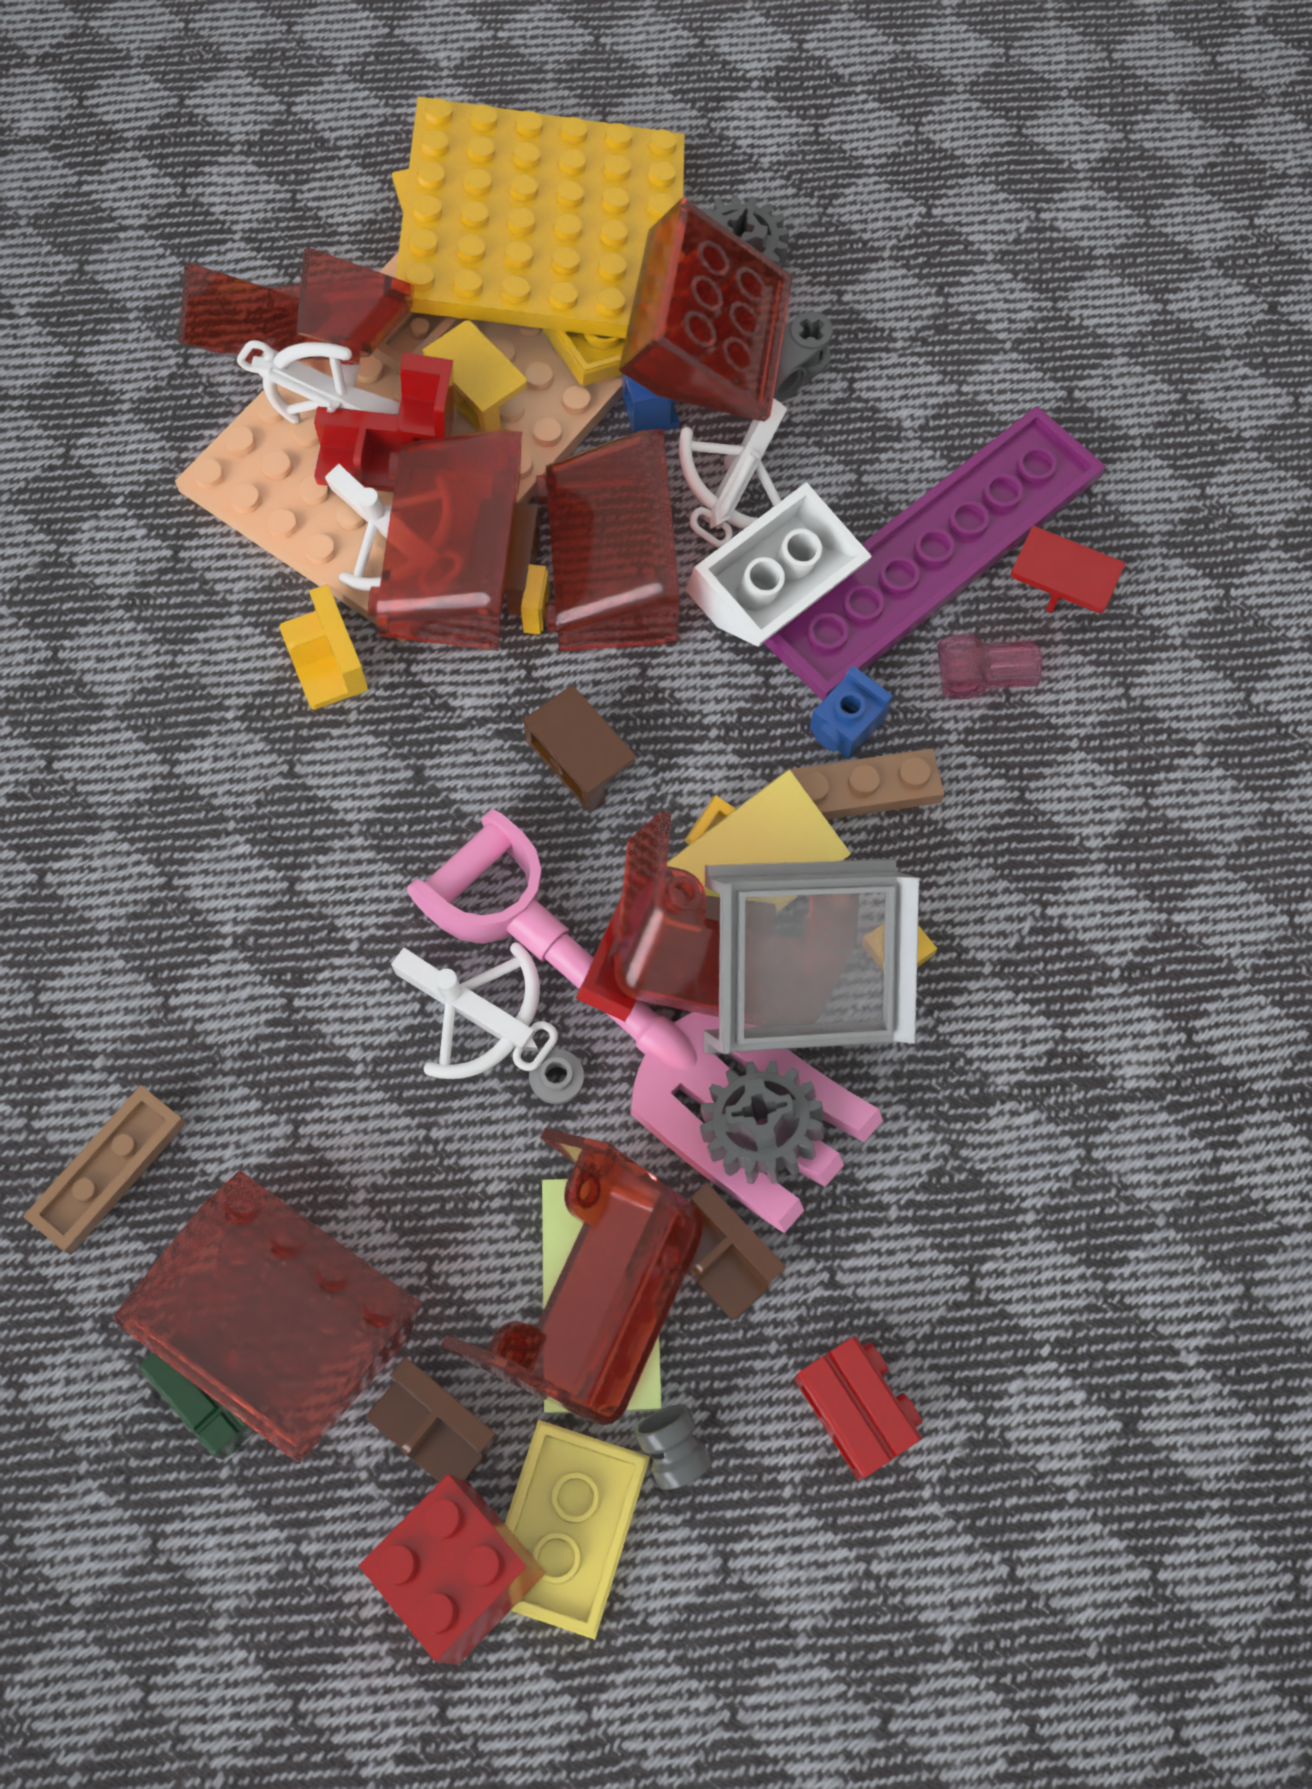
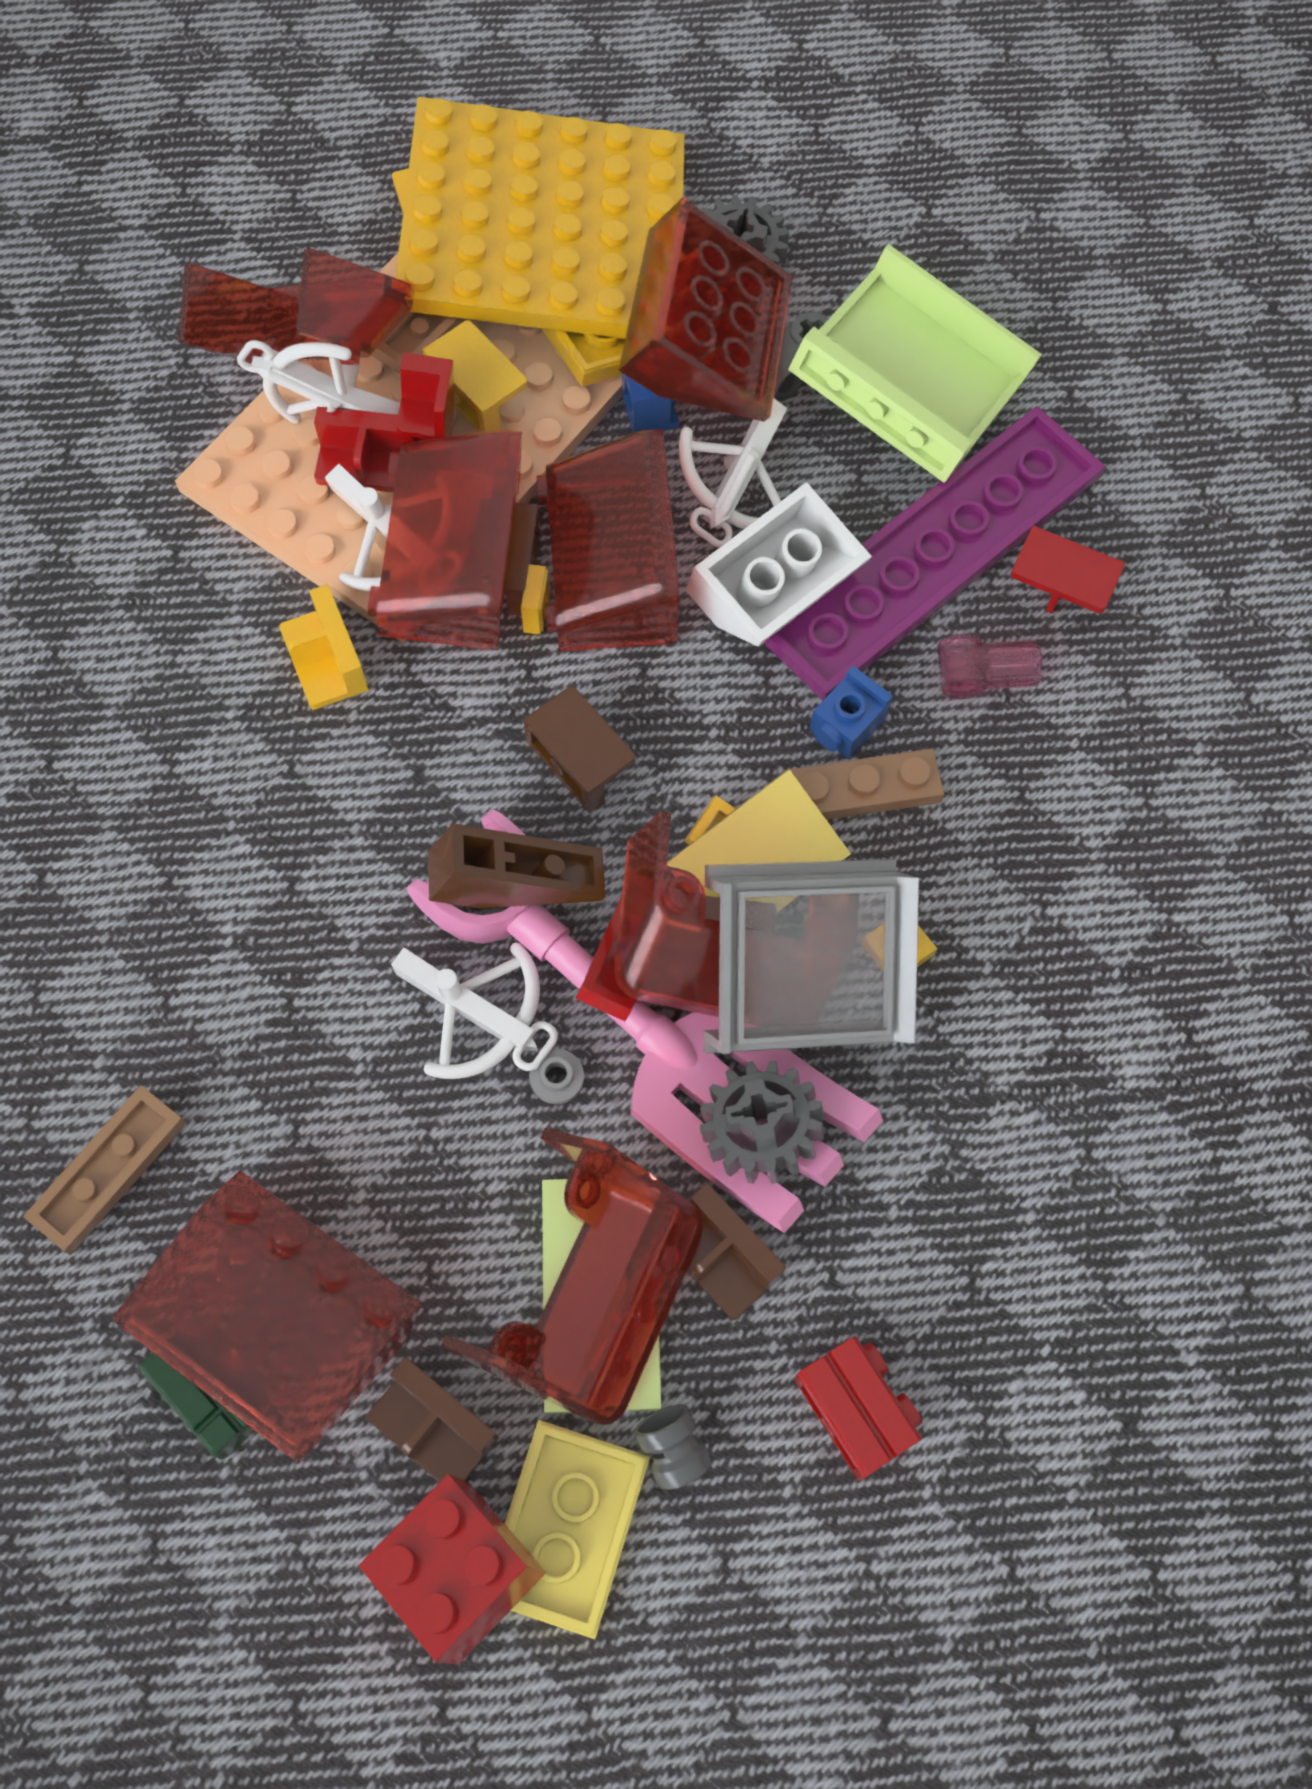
none -> reddish brown slope [428,823,606,908]
none -> yellowish green panel [788,244,1042,483]

